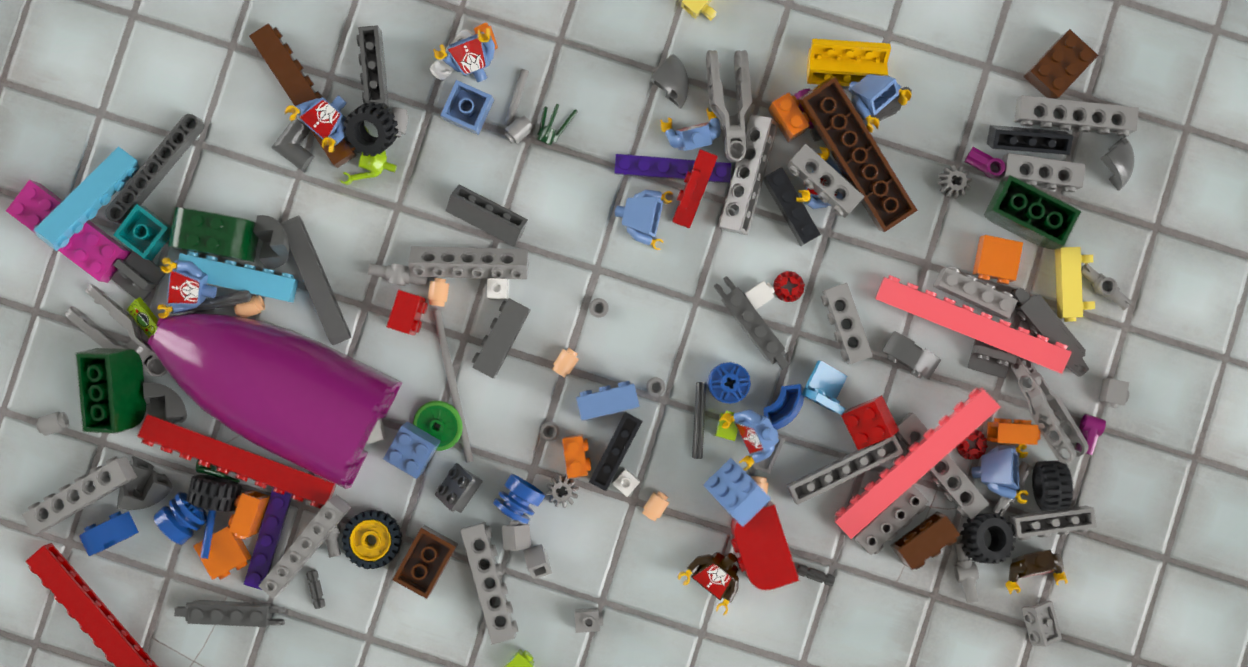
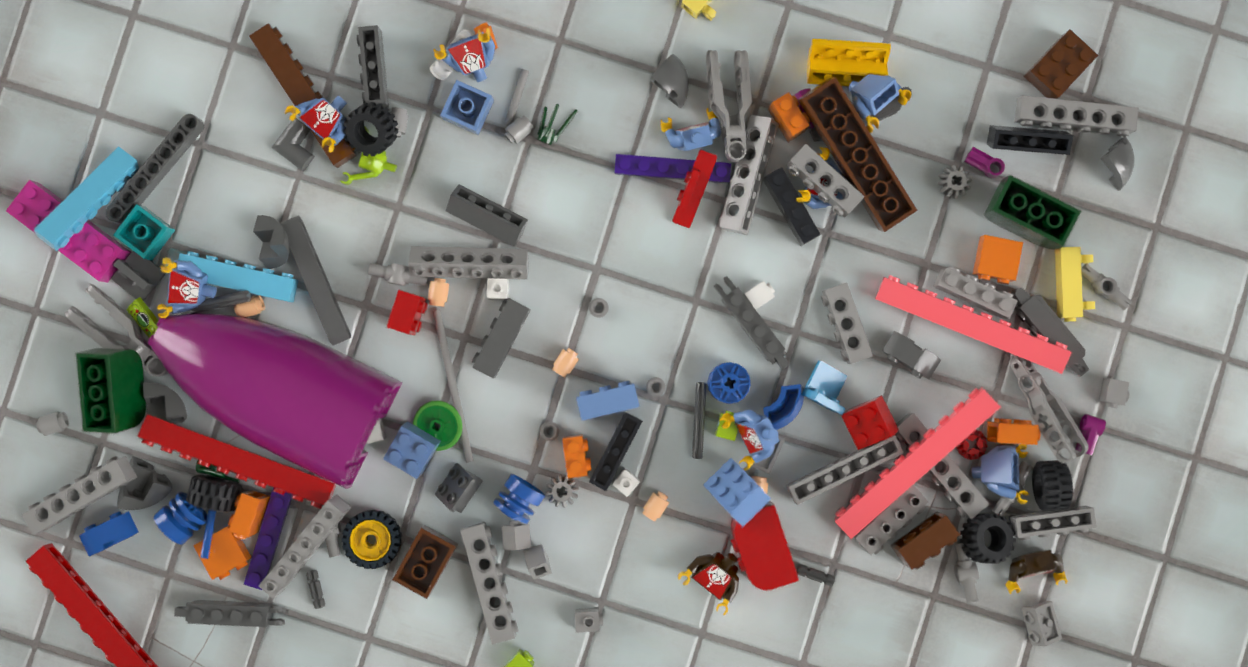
dark green brick [168,207,259,262] -> none
medium blue torso [615,190,673,250] -> none
red gear [773,271,805,302] -> none
dark grey bracket [968,339,1017,378] -> none
light grey brick [1000,153,1086,192] -> none

